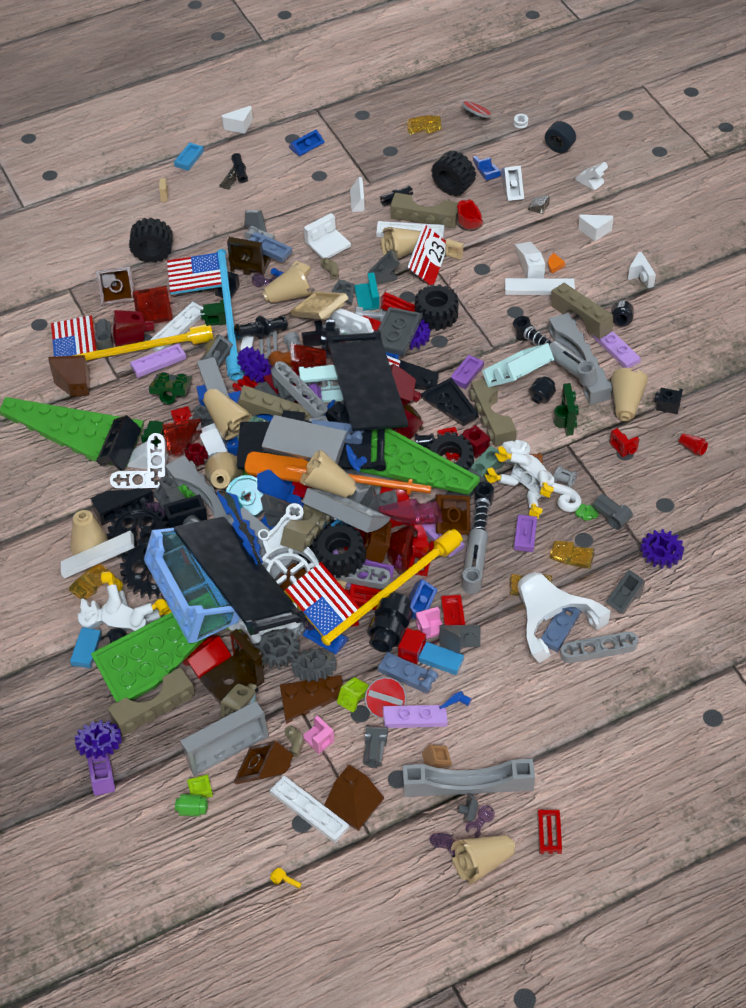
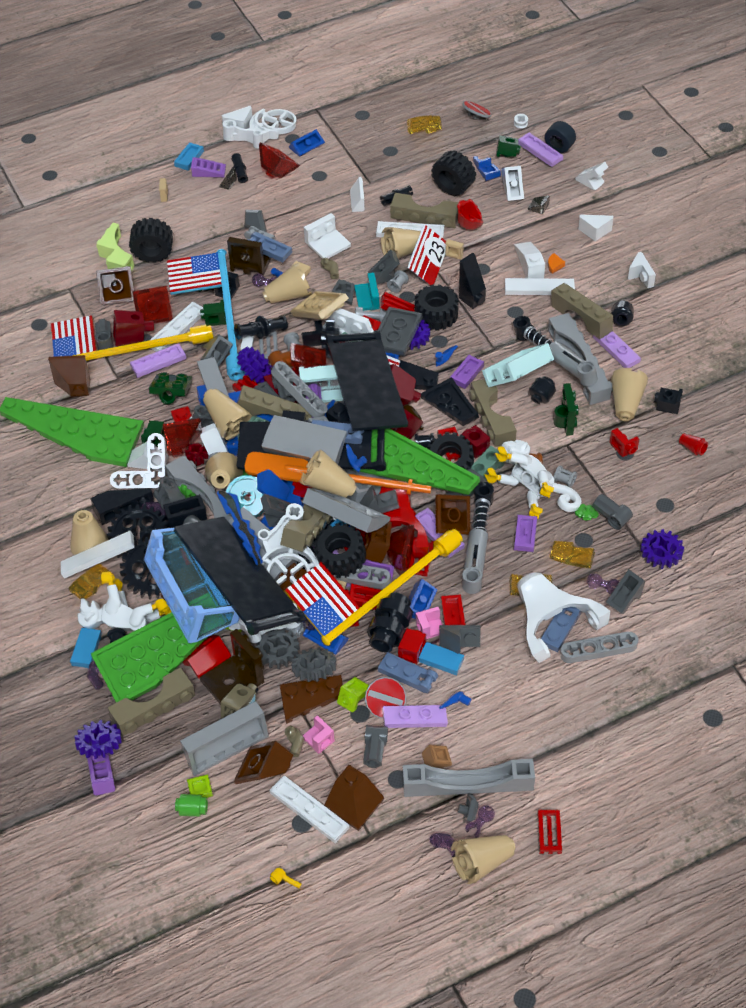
black panel [96,415,141,471] -> none
clear pink slope [378,498,443,525] -> none
none -> clear purple arm [87,660,104,690]
none -> yellowish green arch [96,223,134,271]
none -> medium lavender slope [191,157,226,177]
none -> white piece [222,109,296,149]
none -> clear red slope [259,142,300,178]
none -> light grey bush [387,270,409,293]
none -> blue bar [435,345,458,367]
none -> black slope [459,252,486,309]
none -> dark green brick [496,135,521,157]
none -> lavender plate [518,132,563,167]
none -> clear purple arm [587,573,619,594]

